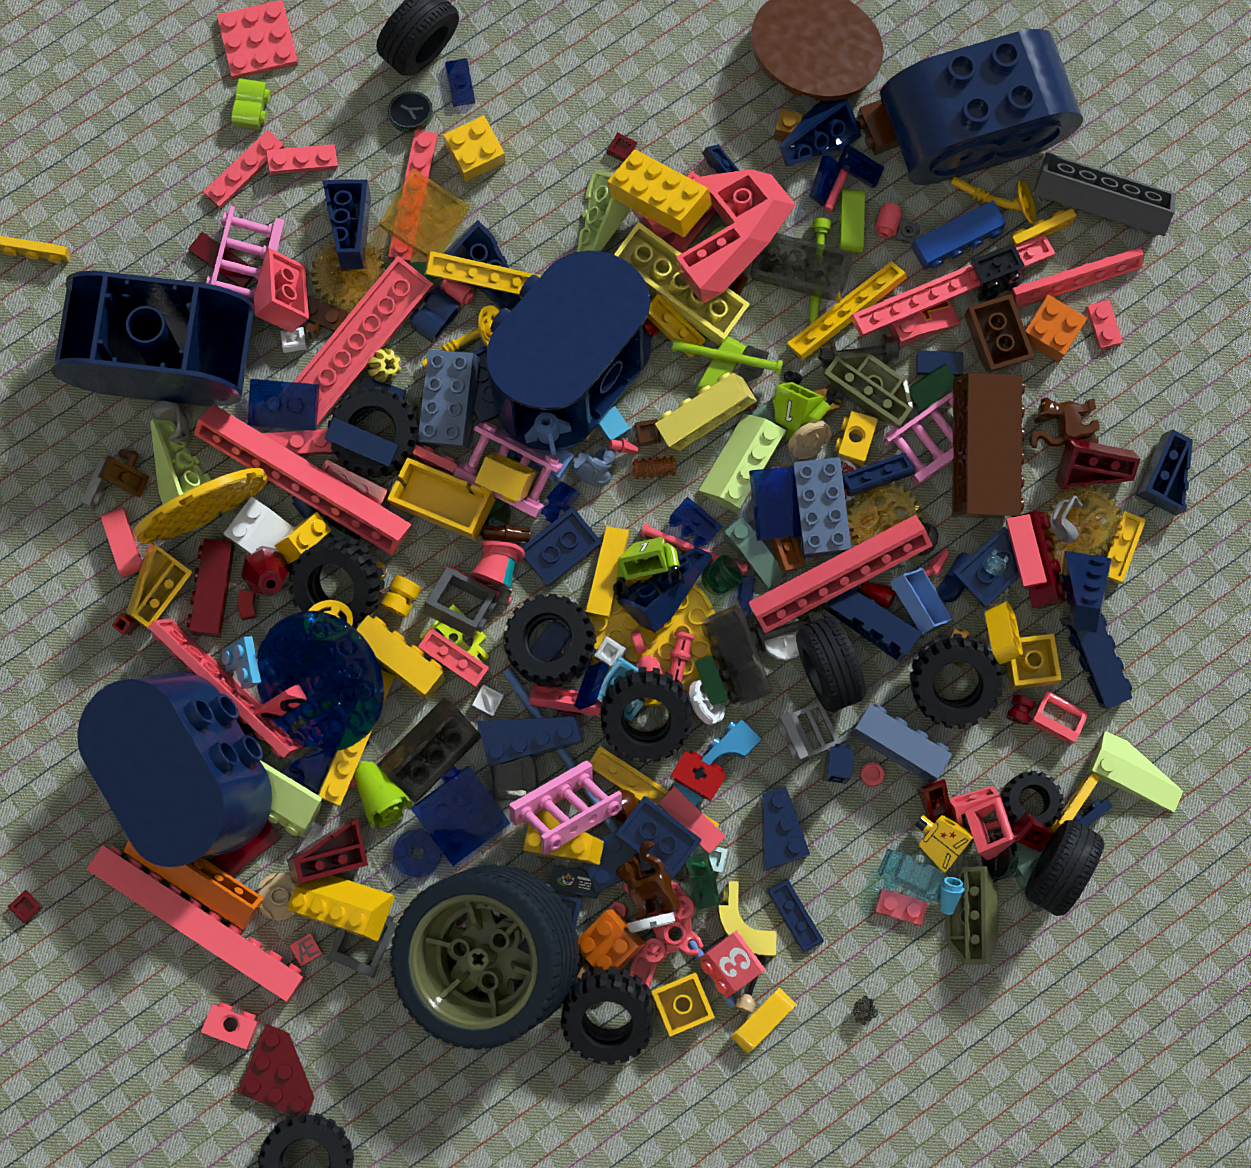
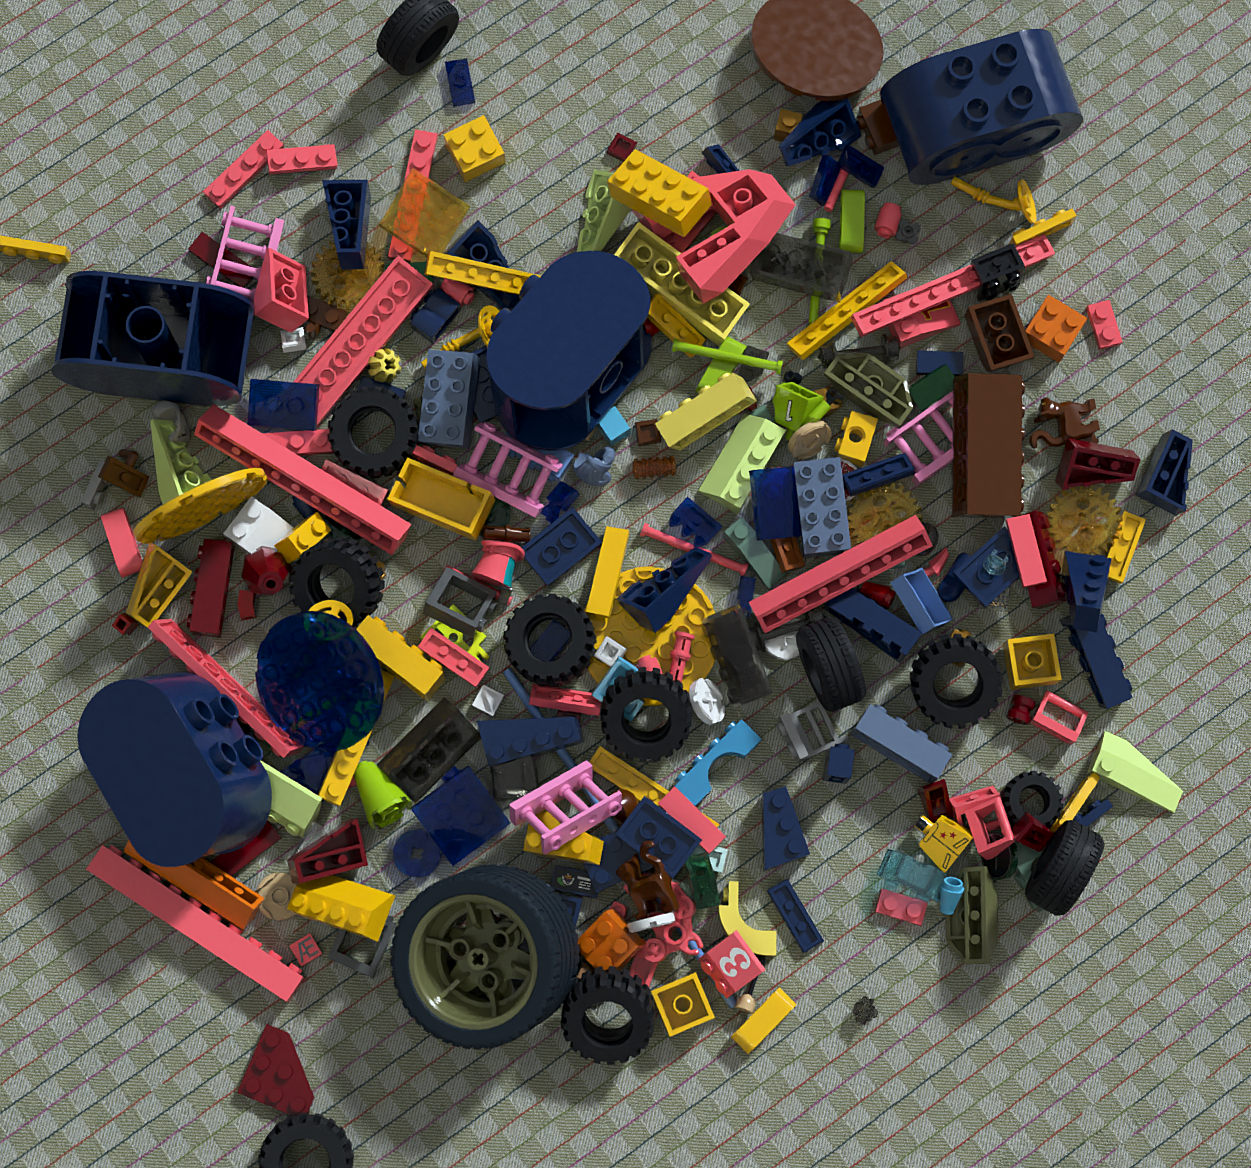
dark red tile [8,890,43,924] -> none
coral brick [201,1002,260,1050] -> none
coral plate [217,0,298,79] -> none
medium azure plate [222,636,261,689] -> none
lime brick [231,78,271,130] -> none
coral slope [253,685,307,719] -> none
dark blue tile [324,417,399,467] -> none
yellow wheel [380,575,422,618] -> none
black tile [388,91,433,133] -> none
yellow brick [475,452,537,503] -> none
medium blue brick [524,411,571,456] -> none
clear blue tile [574,661,608,710] -> none
coral bar [608,438,638,454] -> none
lime torso [613,537,685,598] -> none
coral tile [631,630,647,654] -> none
red brick [670,750,726,803] -> none
dark green slope [695,656,728,705] -> none
clear green helmet [701,554,743,596] -> none
coral tile [860,762,885,786] -> none
blue brick [911,200,1006,270] -> none
yellow beam [985,601,1023,665] -> none
coral plate [1012,248,1144,308] -> none
dark grey brick [1034,152,1176,236] -> none
light grey piece [1049,496,1082,543] -> none

